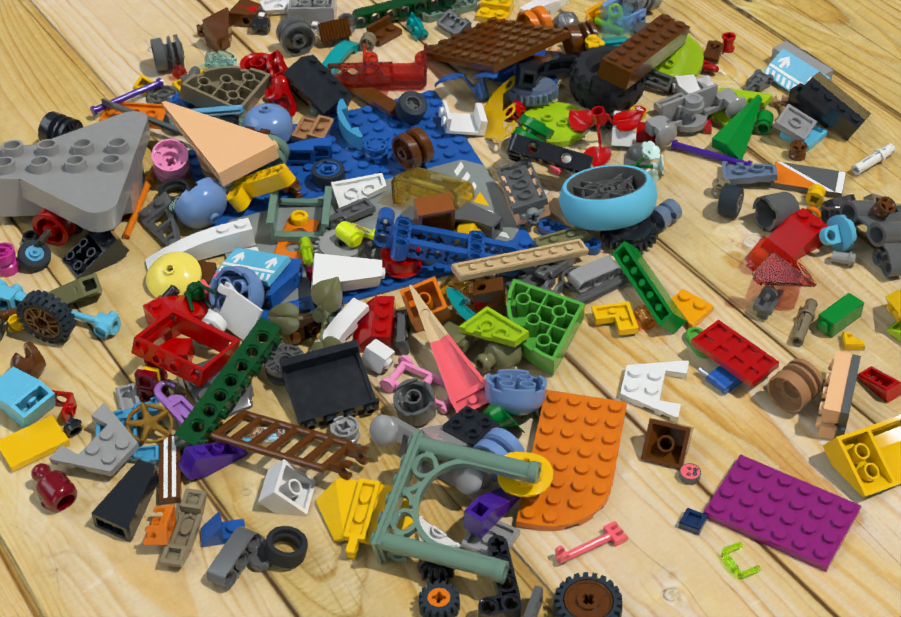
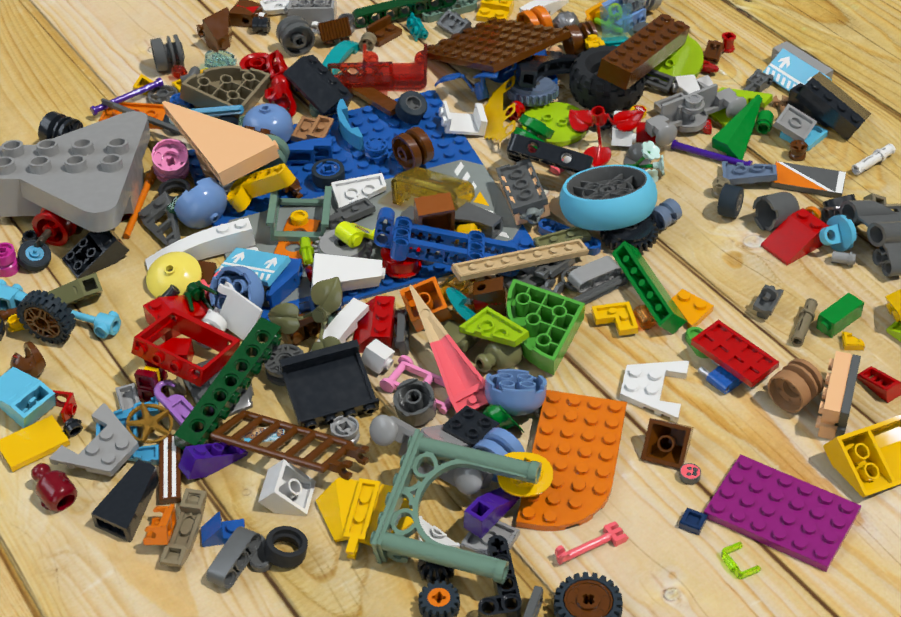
clear red windscreen [744,236,817,287] -> none
yellow wheel [805,184,826,207] -> none
reddish brown wheel [872,196,896,219] -> none

